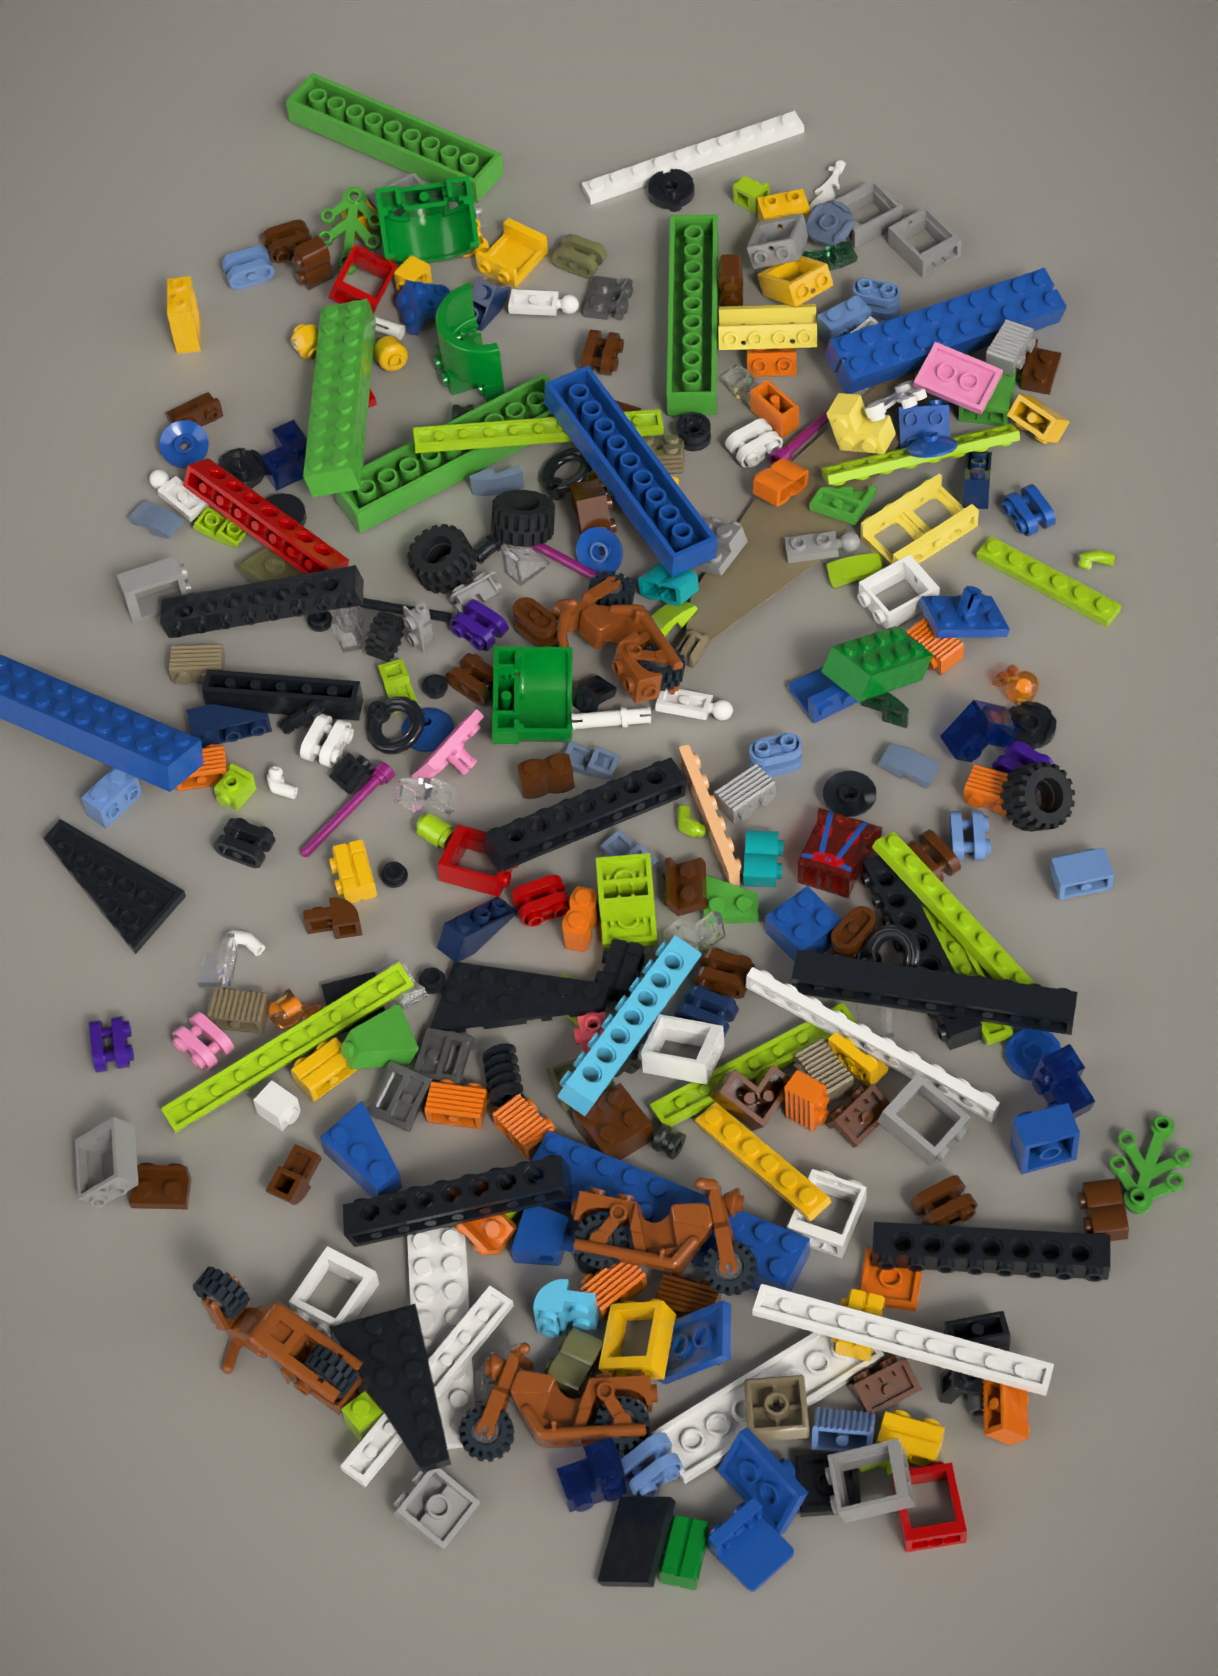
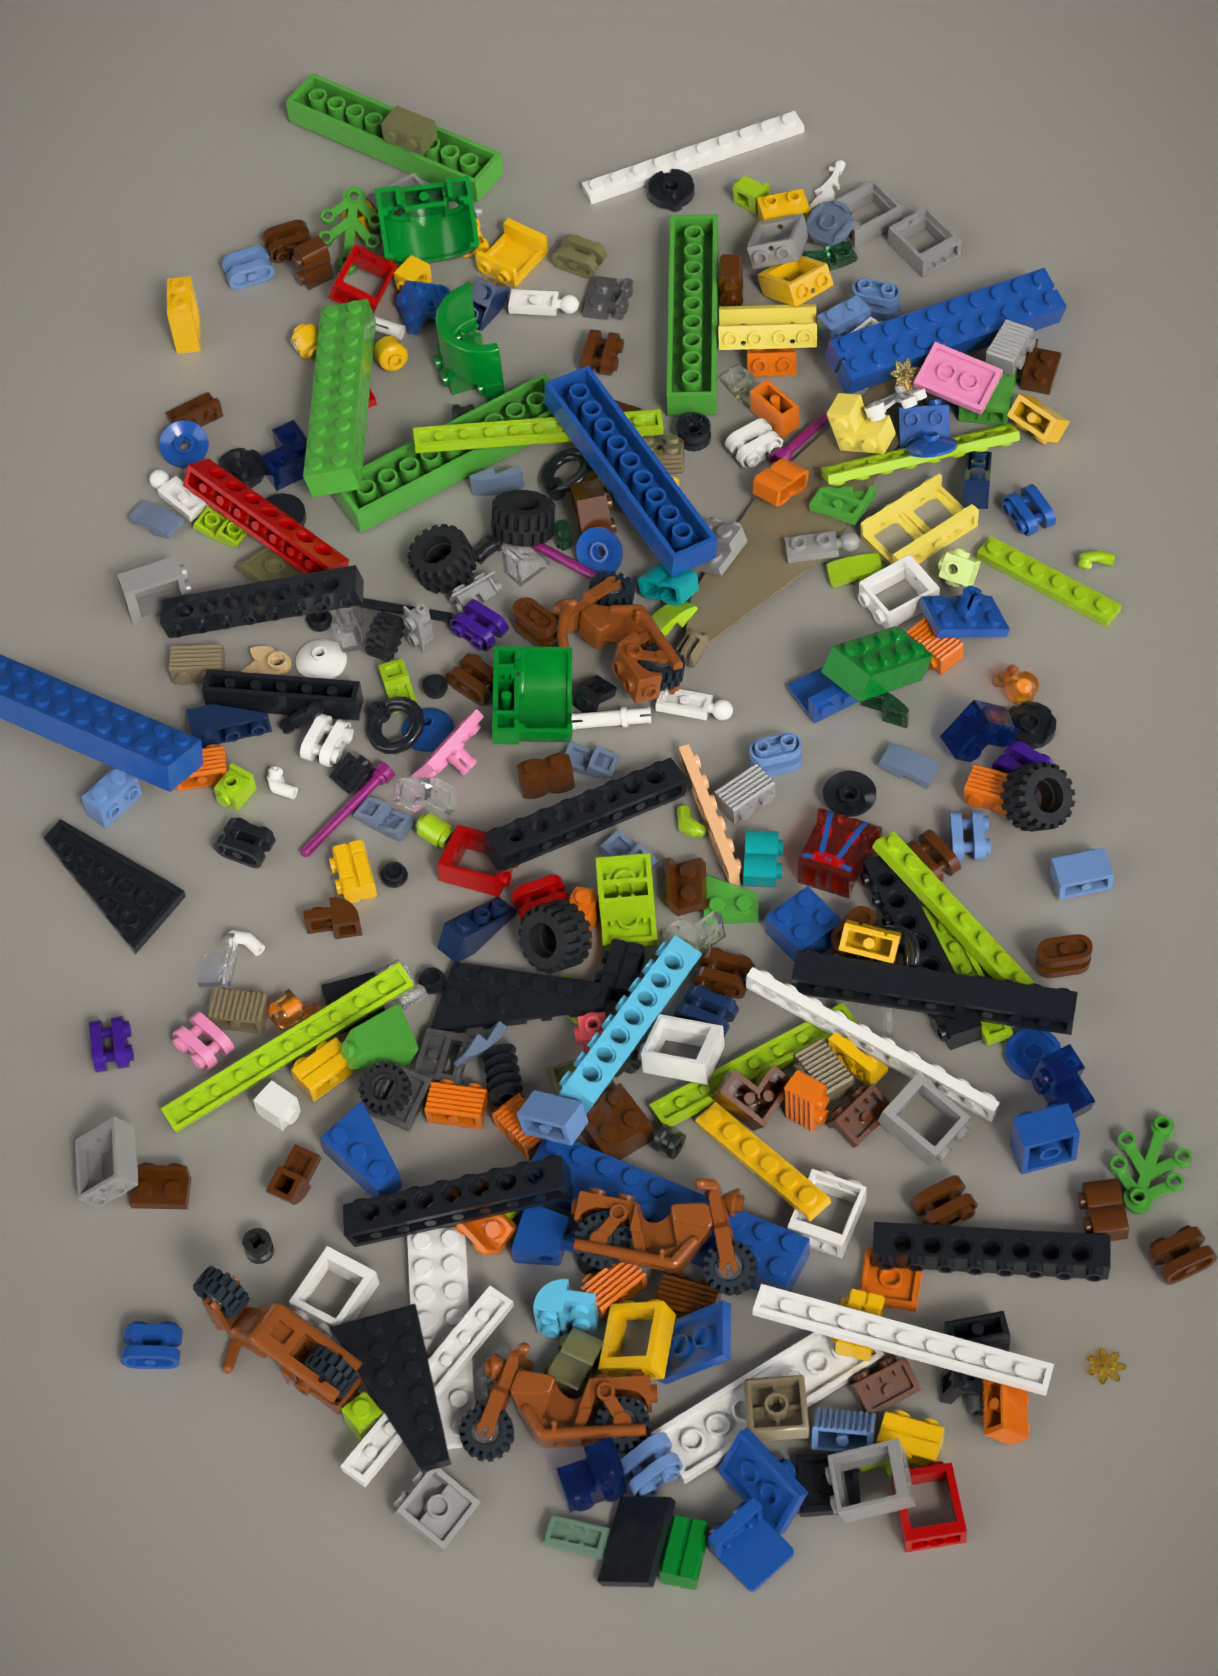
none -> blue brick [121,1321,183,1369]
none -> tan plate [240,646,292,675]
none -> pearl dark grey wheel [243,1228,274,1264]
none -> white dish [296,639,347,679]
none -> sand blue slope [353,796,415,841]
none -> black tyre [358,1061,413,1116]
none -> olive brick [381,106,438,156]
none -> sand blue slope [453,1021,508,1067]
none -> medium blue brick [516,1090,588,1146]
none -> black tyre [518,899,593,974]
none -> sand green plate [543,1514,610,1560]
none -> clear green pin [552,519,572,551]
none -> yellow brick [839,920,902,963]
none -> clear yellow plant [890,358,919,391]
none -> yellowish green brick [938,548,981,587]
none -> reddish brown brick [1035,934,1093,978]
none -> clear yellow plant [1088,1348,1126,1385]
none -> reddish brown brick [1148,1225,1217,1285]

